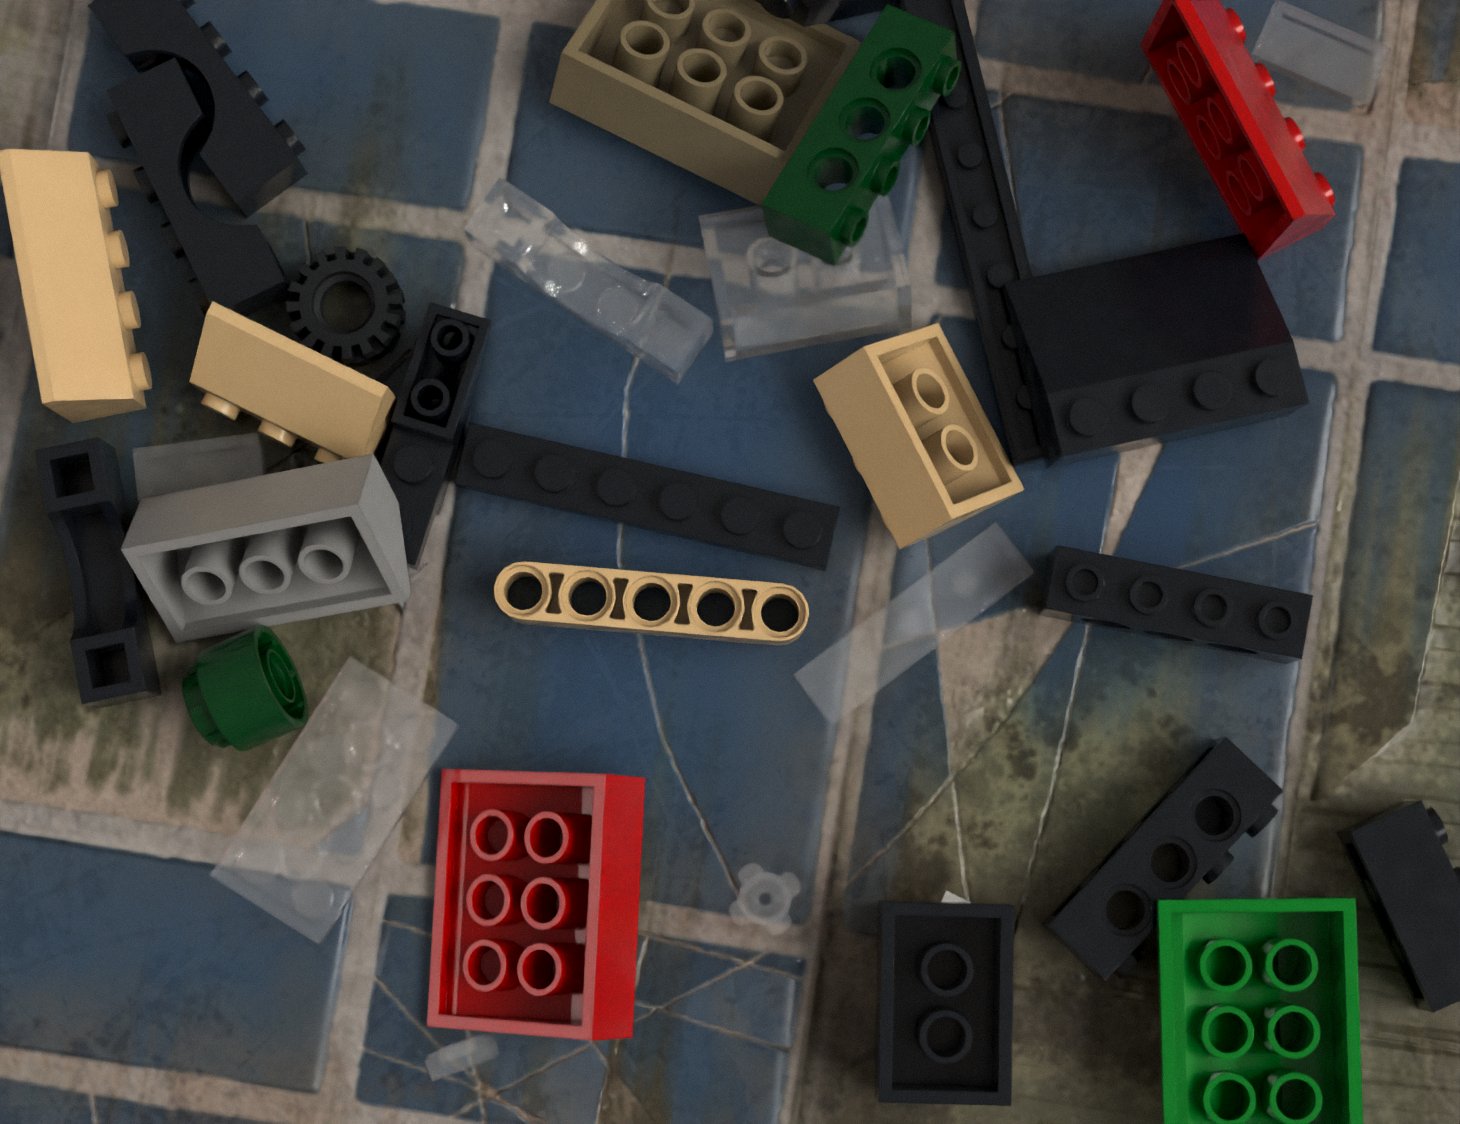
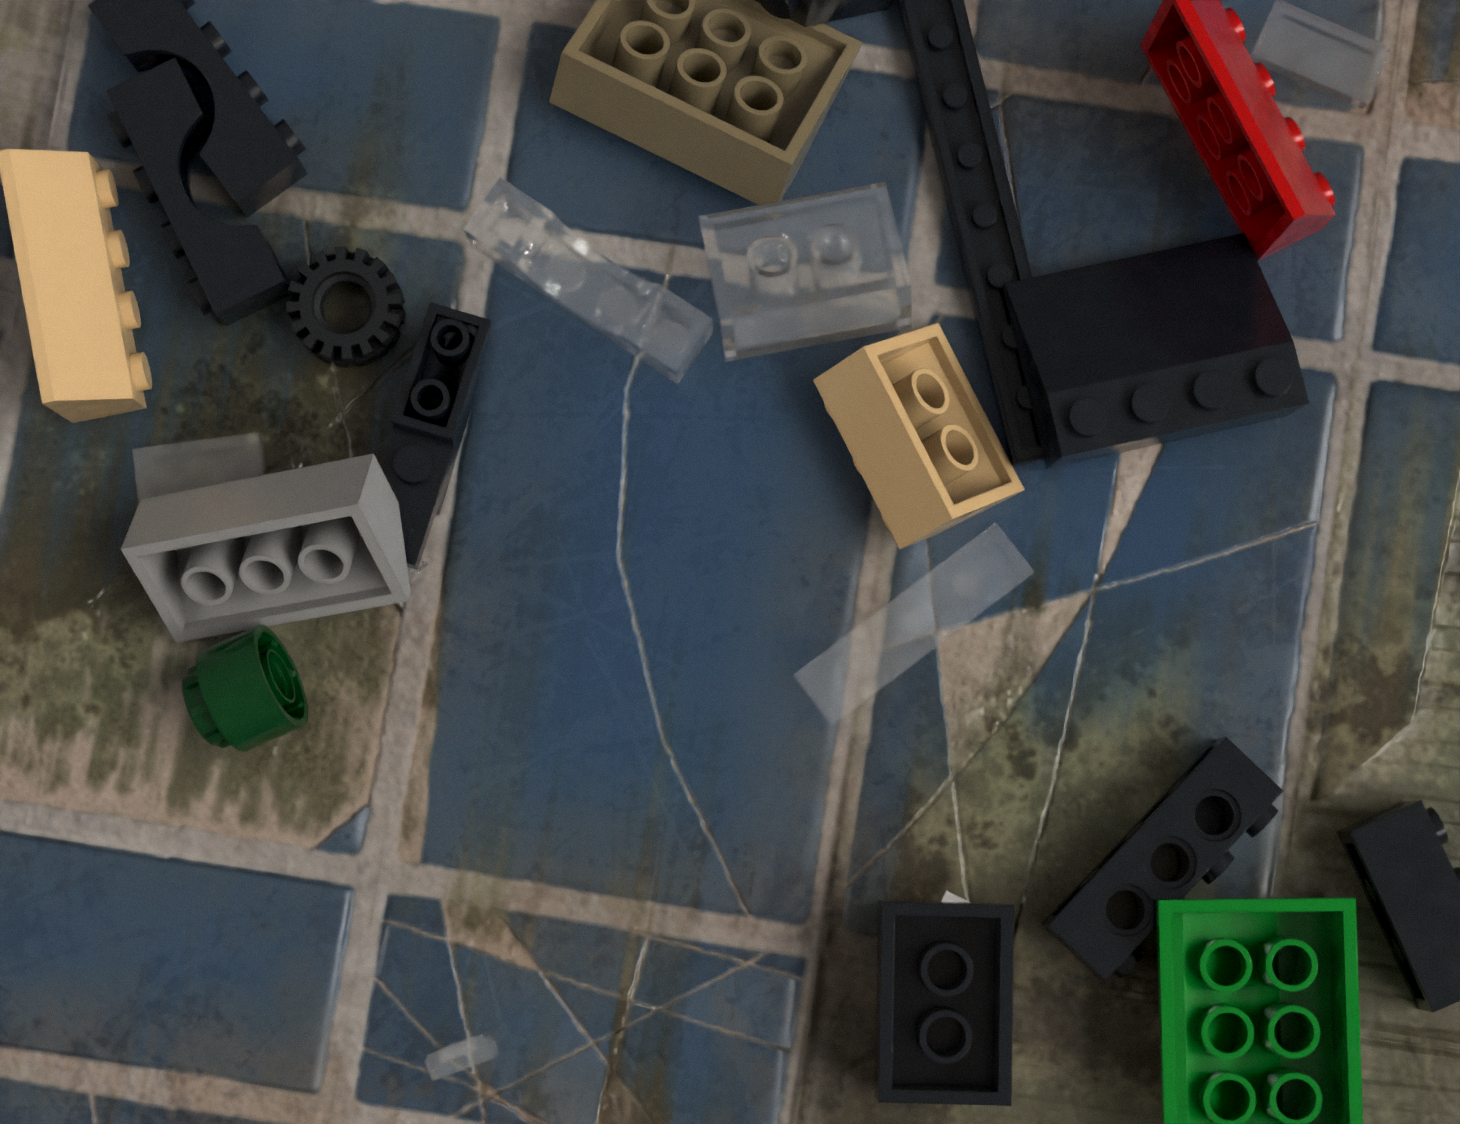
black arch [34,437,162,708] -> none
tan slope [189,301,398,464] -> none
clear plate [210,656,460,944] -> none
red slope [427,769,645,1041] -> none
black plate [455,422,840,571] -> none
tan beam [494,561,809,646] -> none
clear plate [729,863,800,935] -> none
dark green brick [761,4,961,266] -> none
black brick [1038,545,1313,664] -> none

